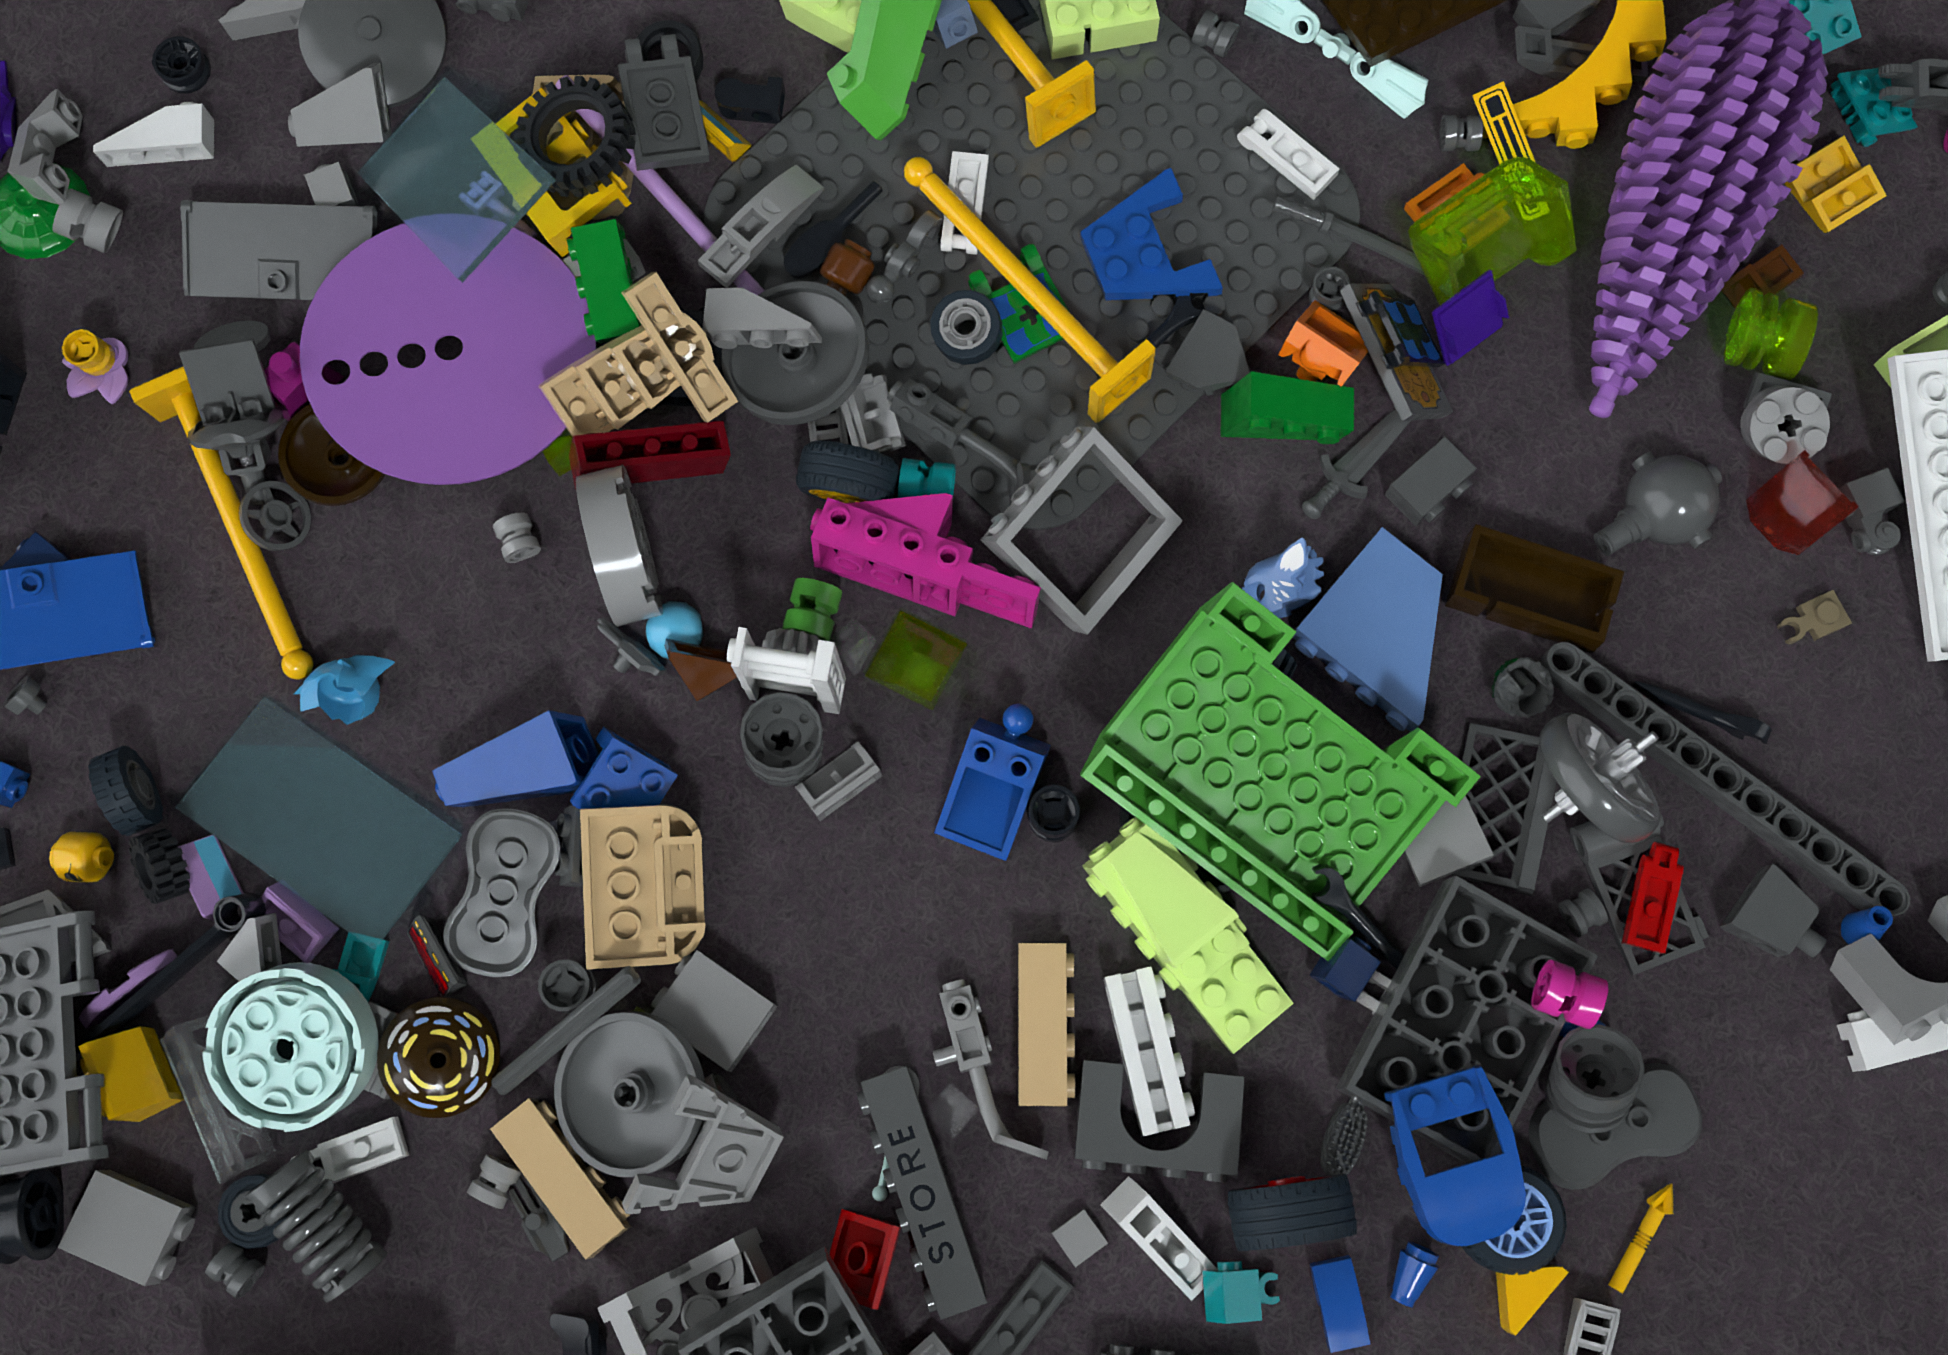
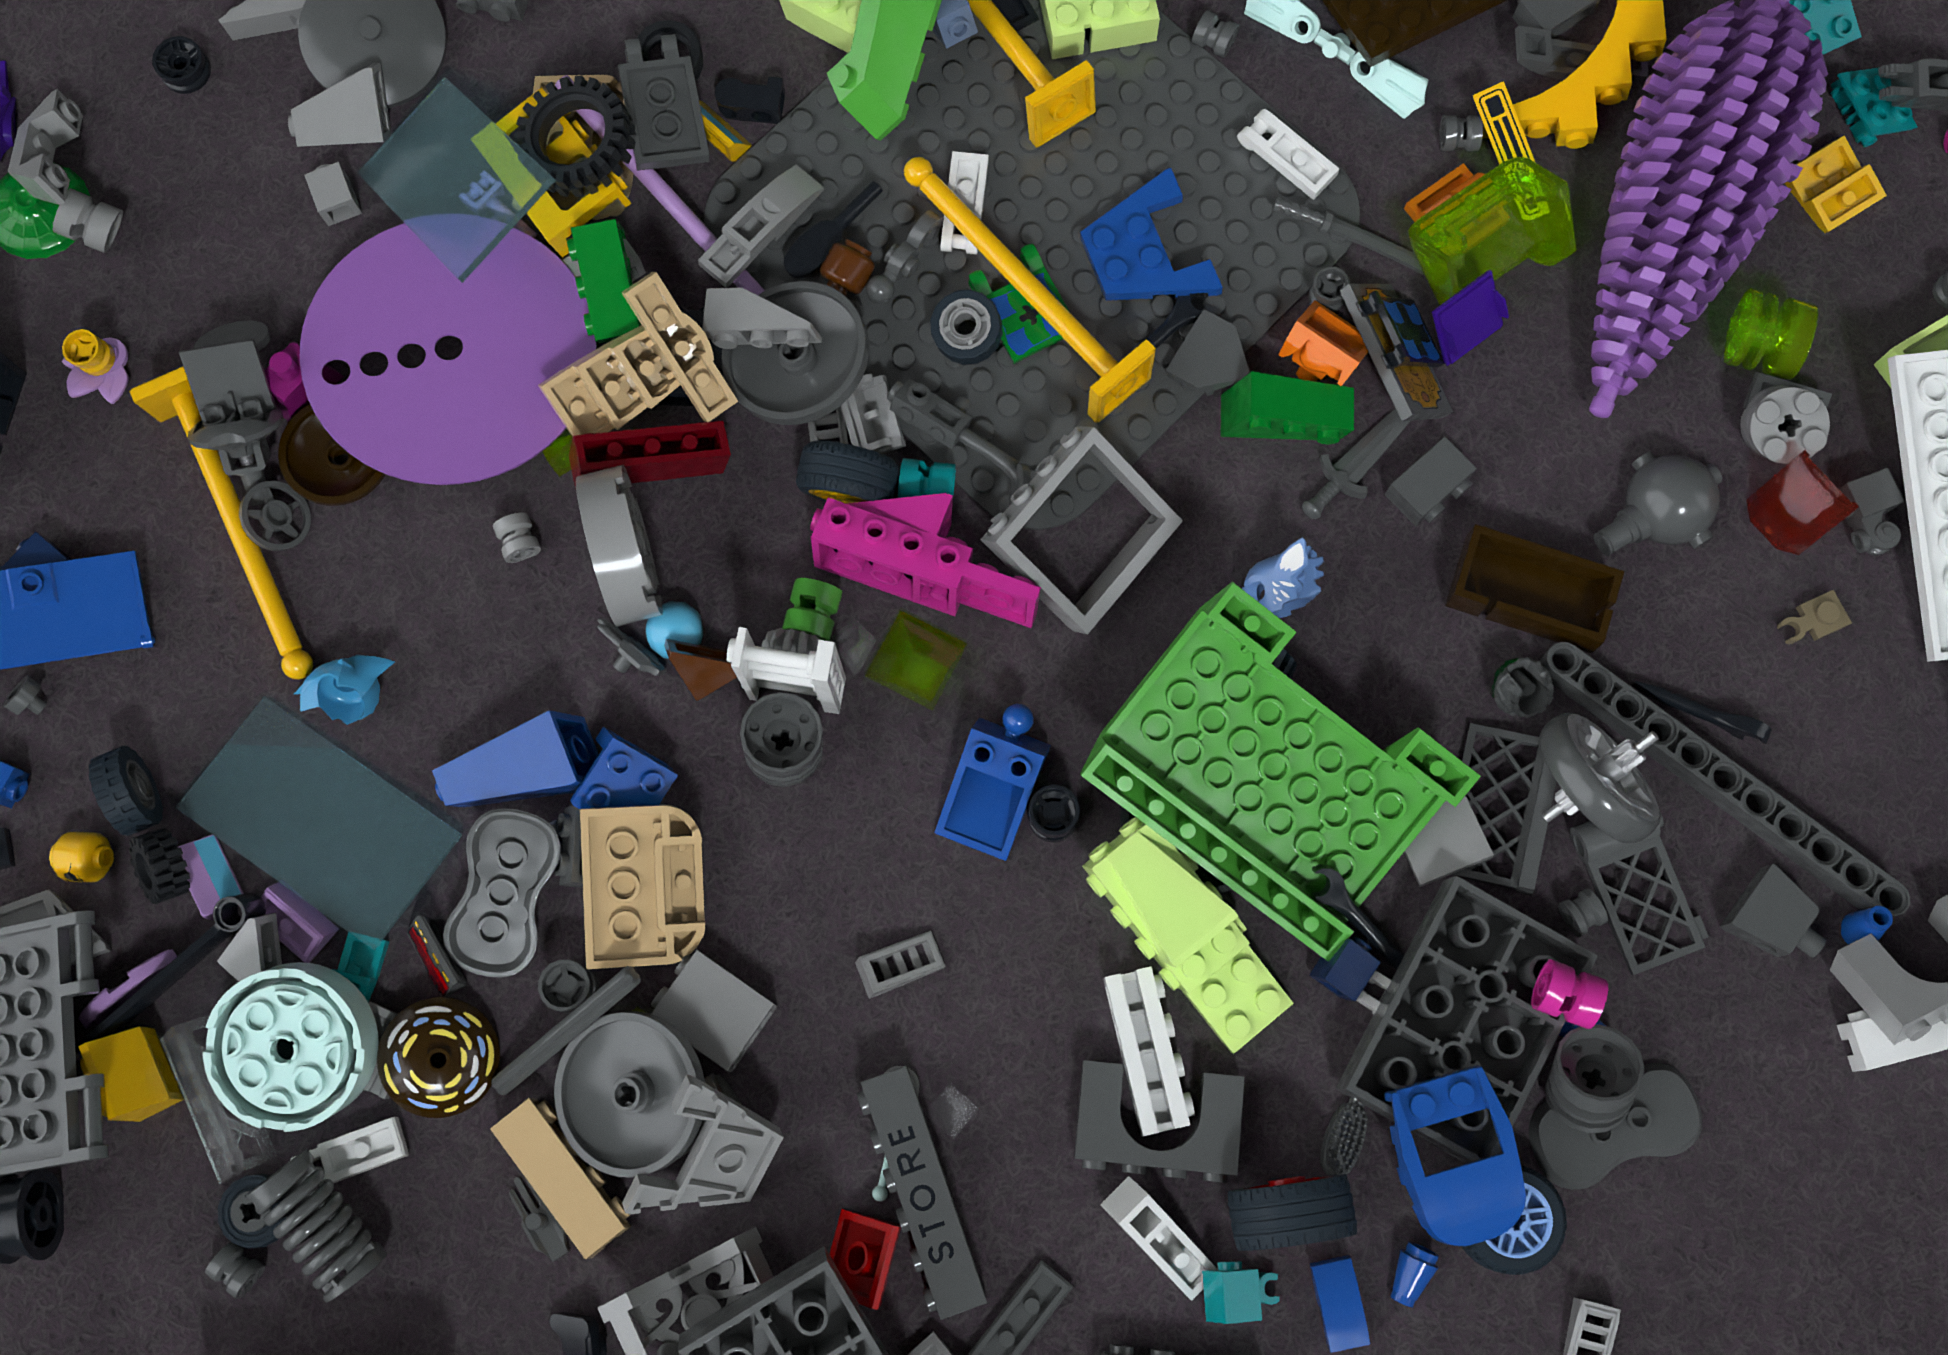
light grey brick [58,1170,196,1286] -> none
white slope [93,102,214,167] -> none
dark grey door [180,200,377,300] -> none
light grey wheel [467,1154,522,1209] -> none
light grey hinge [795,741,882,821] -> none
light grey piece [932,979,1049,1160] -> none
tan brick [1018,943,1075,1107] -> none
light grey tile [1052,1209,1108,1268] -> none
medium blue slope [1293,527,1443,732] -> none
yellow slope [1496,1265,1568,1336] -> none
yellow piece [1608,1183,1673,1294] -> none
red hinge [1622,842,1684,954] -> none
reddish brown slope [1721,244,1804,316] -> none
none -> light grey slope [855,931,946,999]

